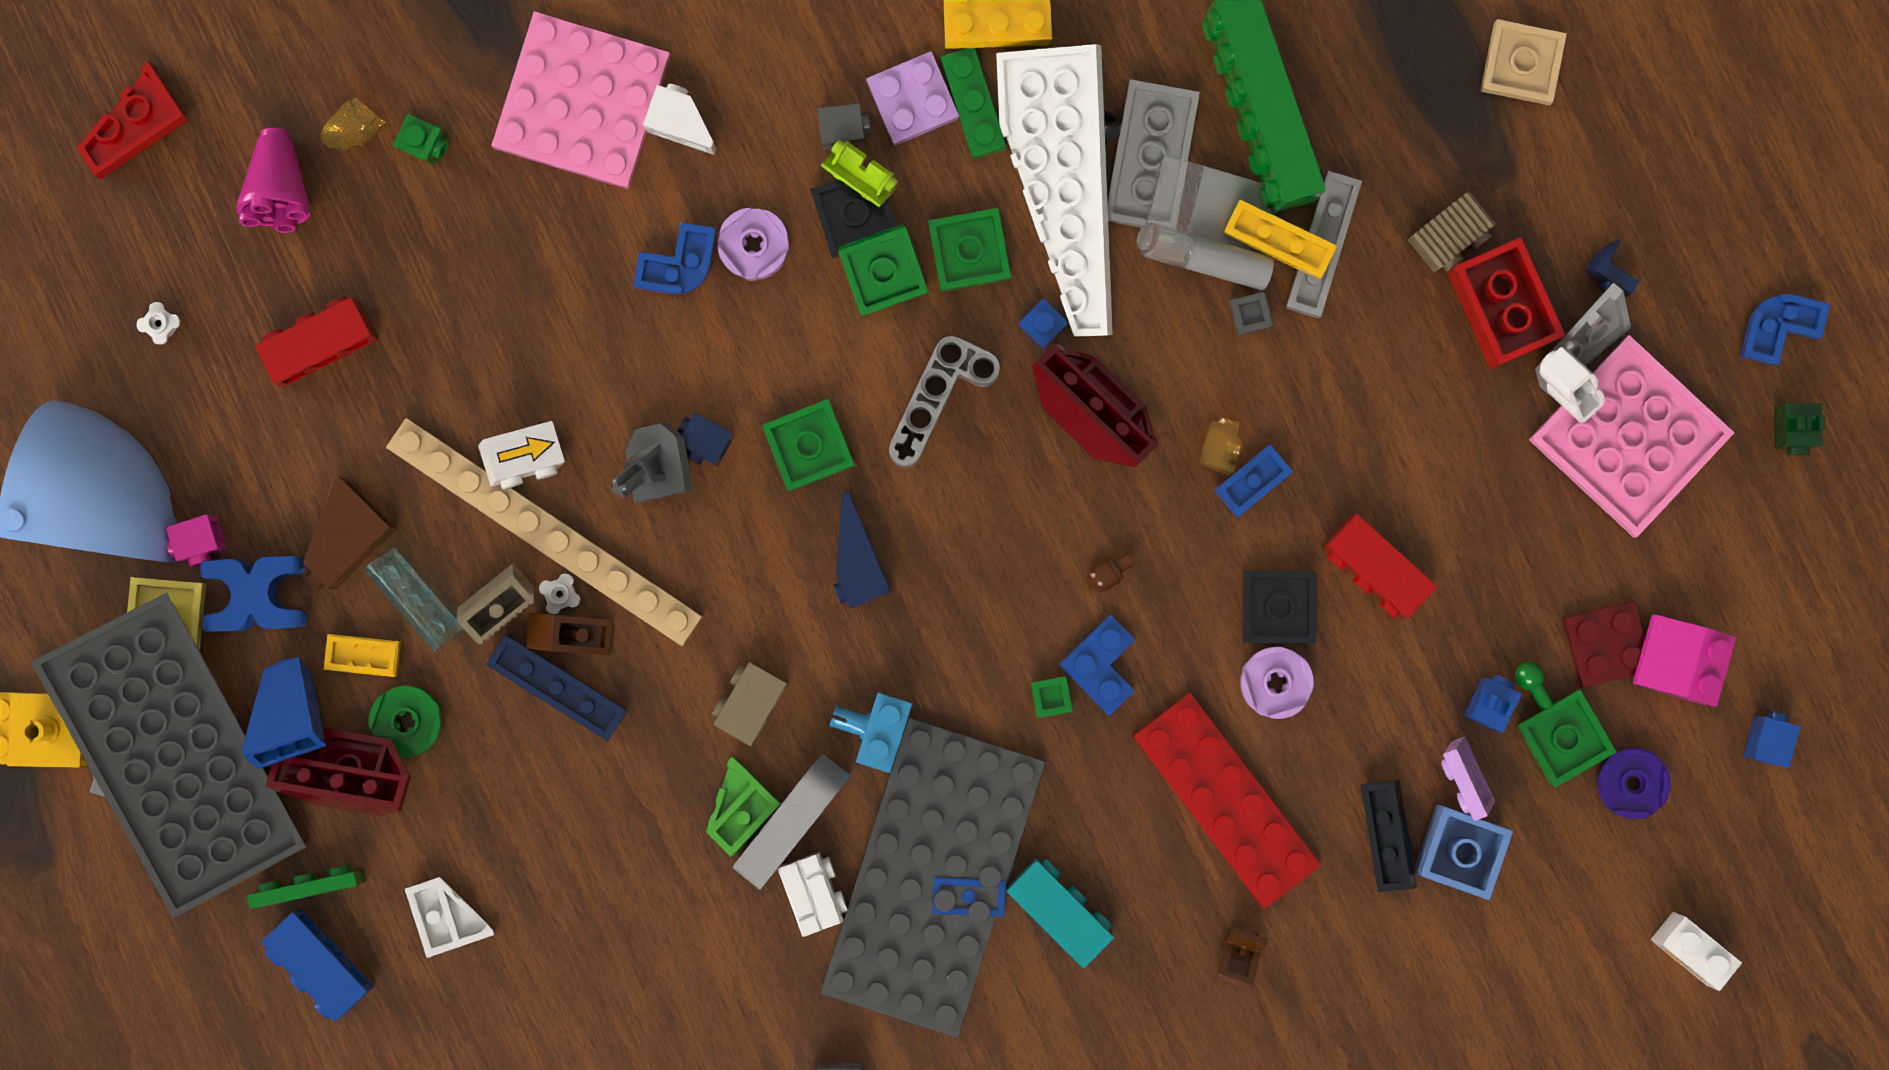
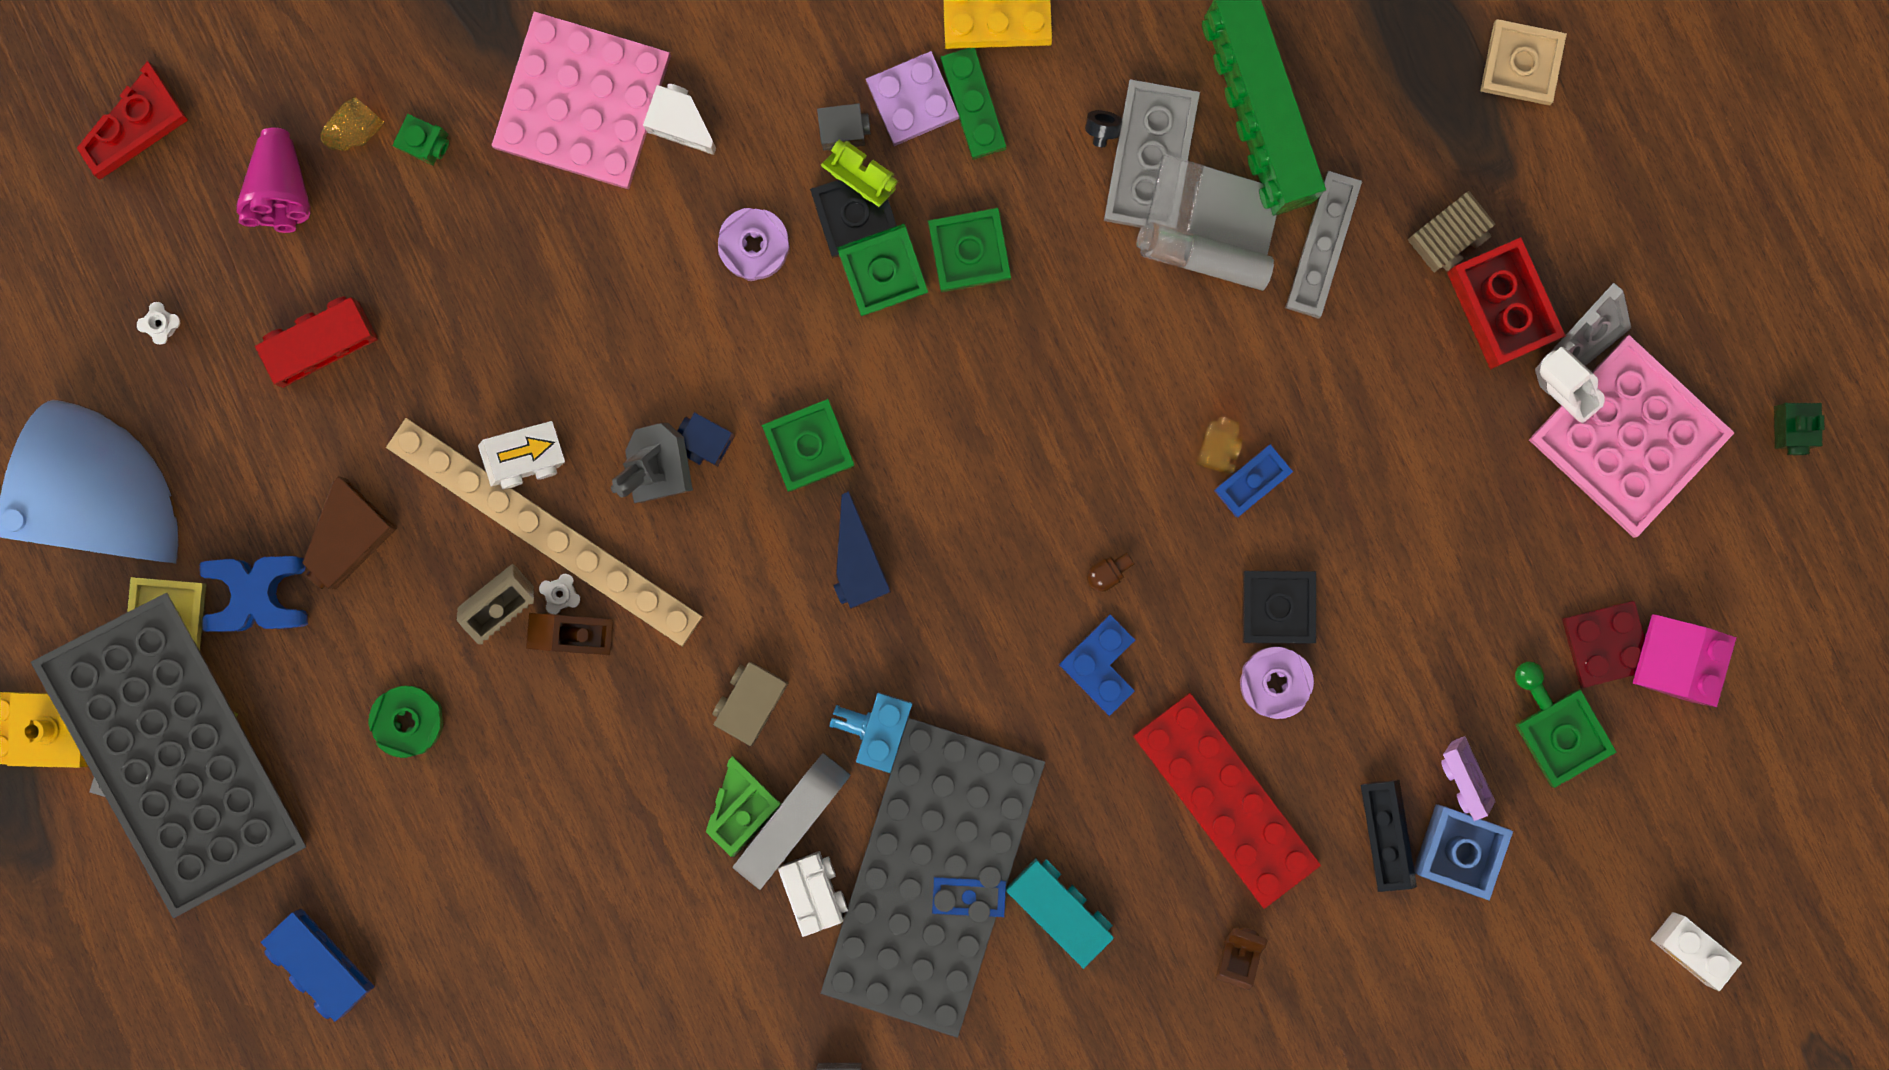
dark pink brick [166,514,228,567] -> none
blue slope [242,657,326,769] -> none
green plate [247,864,365,909] -> none
dark red wedge [265,728,411,816] -> none
yellow plate [323,634,402,677] -> none
clear light blue plate [364,547,463,651] -> none
white wing [405,877,494,958] -> none
dark blue plate [486,634,628,741] -> none
blue plate [633,222,717,295] -> none
light grey beam [889,336,1000,468] -> none
white wing [996,44,1113,336] -> none
blue plate [1018,298,1069,350] -> none
green plate [1031,676,1073,718] -> none
dark red wedge [1032,344,1158,467] -> none
yellow plate [1224,200,1337,280] -> none
dark grey plate [1228,292,1273,336] -> none
red brick [1323,514,1437,619] -> none
blue brick [1464,675,1522,733] -> none
dark blue plate [1585,240,1640,297] -> none
dark purple plate [1596,747,1671,819] -> none
blue plate [1740,294,1830,366] -> none
blue brick [1743,711,1801,768] -> none

